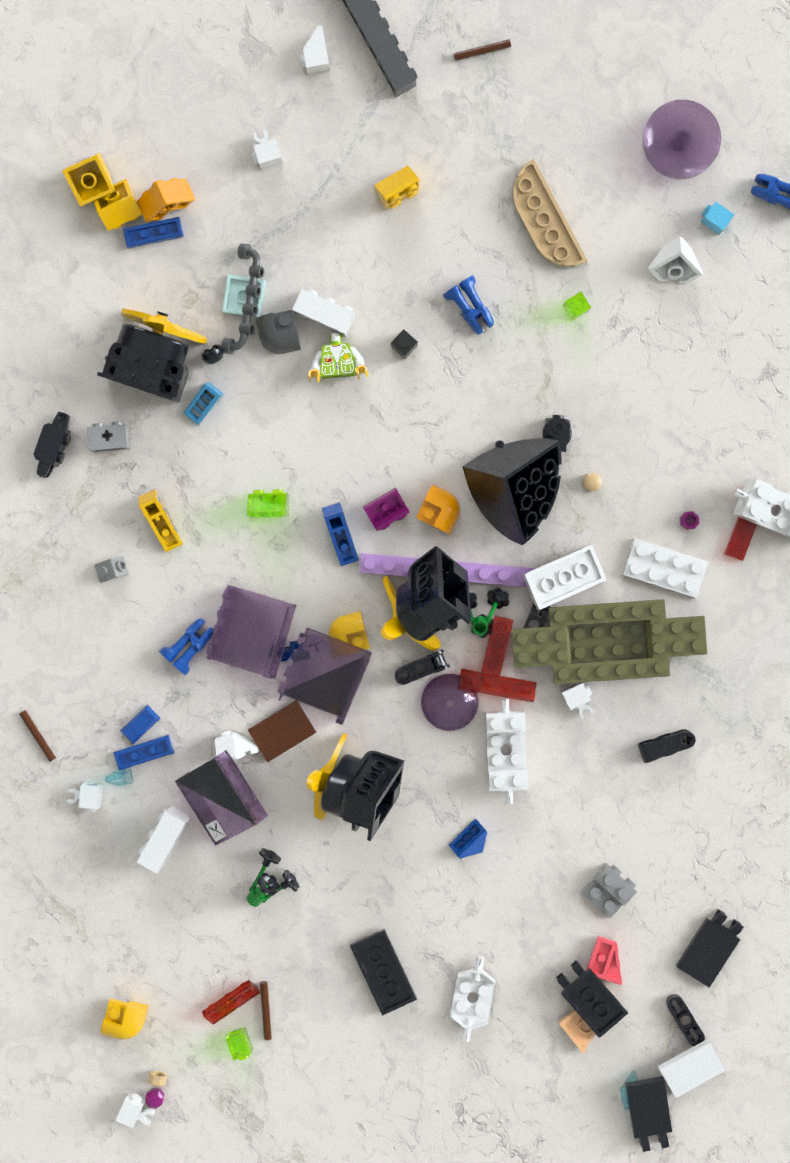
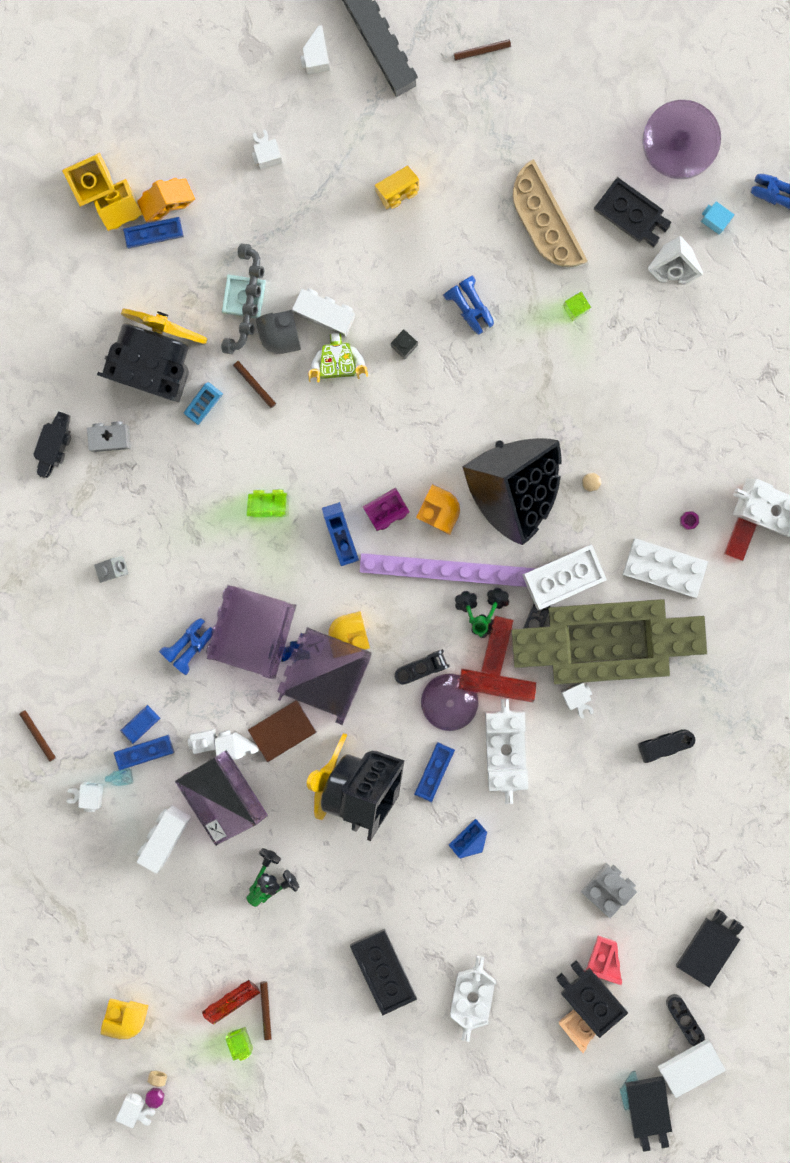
yellow slope [138,489,183,552] -> none
black plate [201,344,224,365] -> none
black brick [381,546,471,651] -> none
black hand [542,415,572,452] -> none
none -> white brick [188,729,216,754]
none -> reddish brown bar [233,361,277,408]
none -> blue tile [414,742,455,802]
none -> black tile [594,177,672,248]

